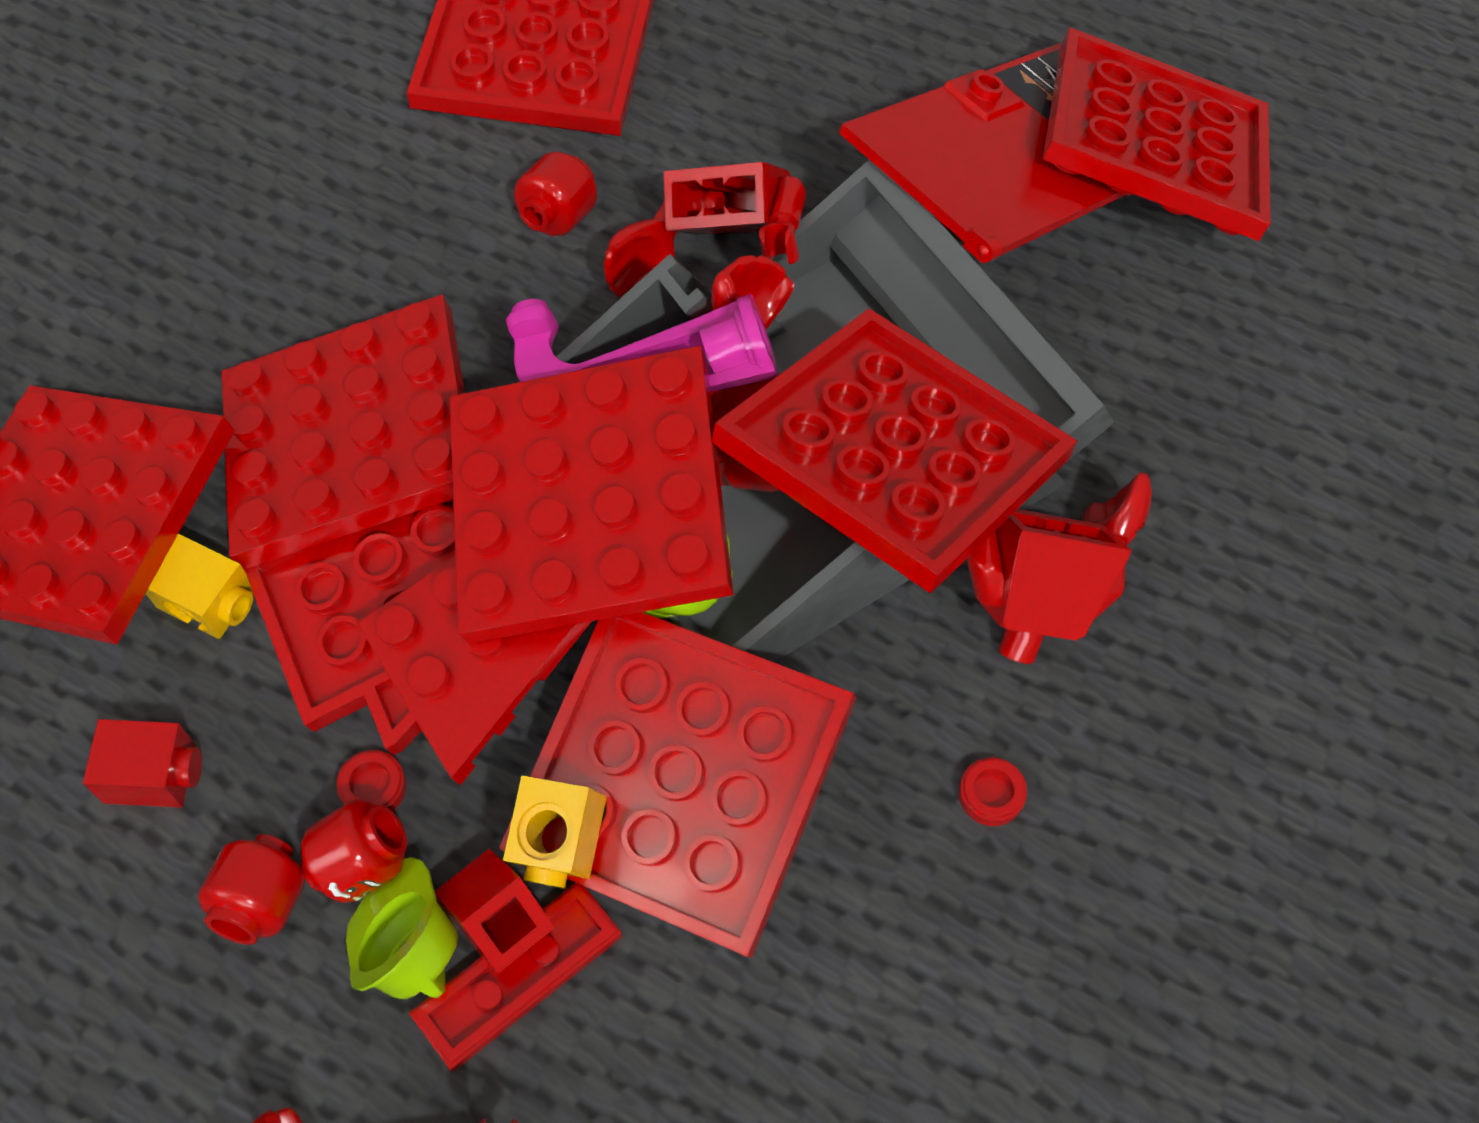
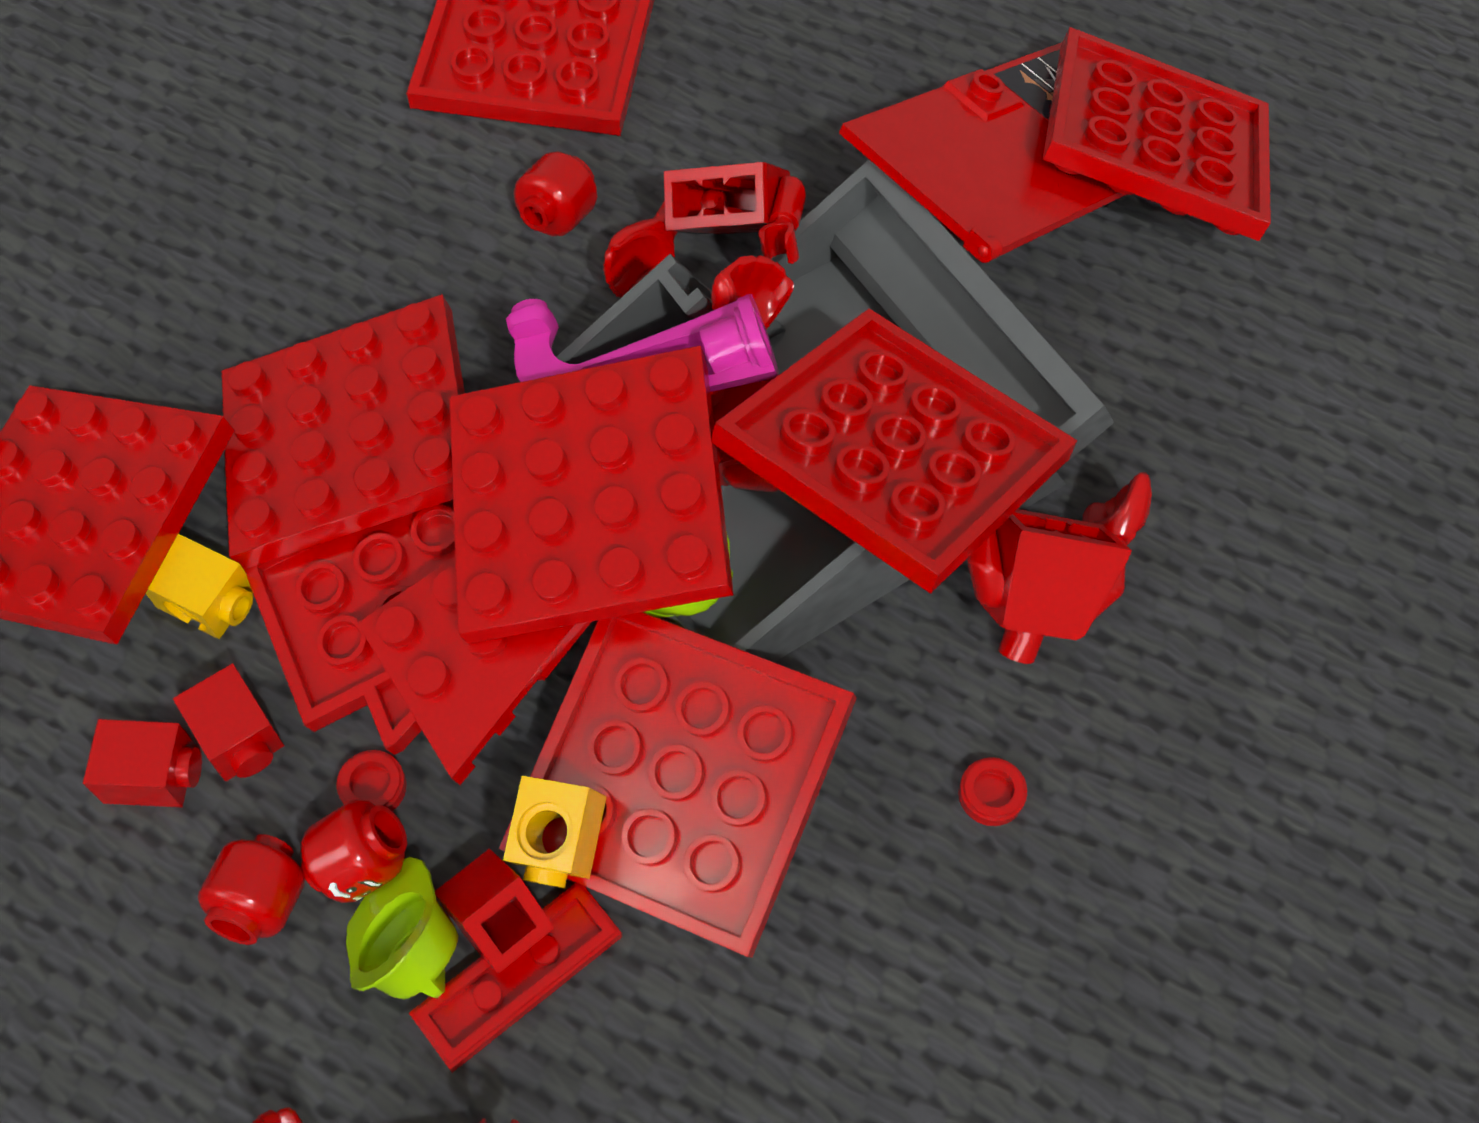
none -> red brick [172,663,284,782]

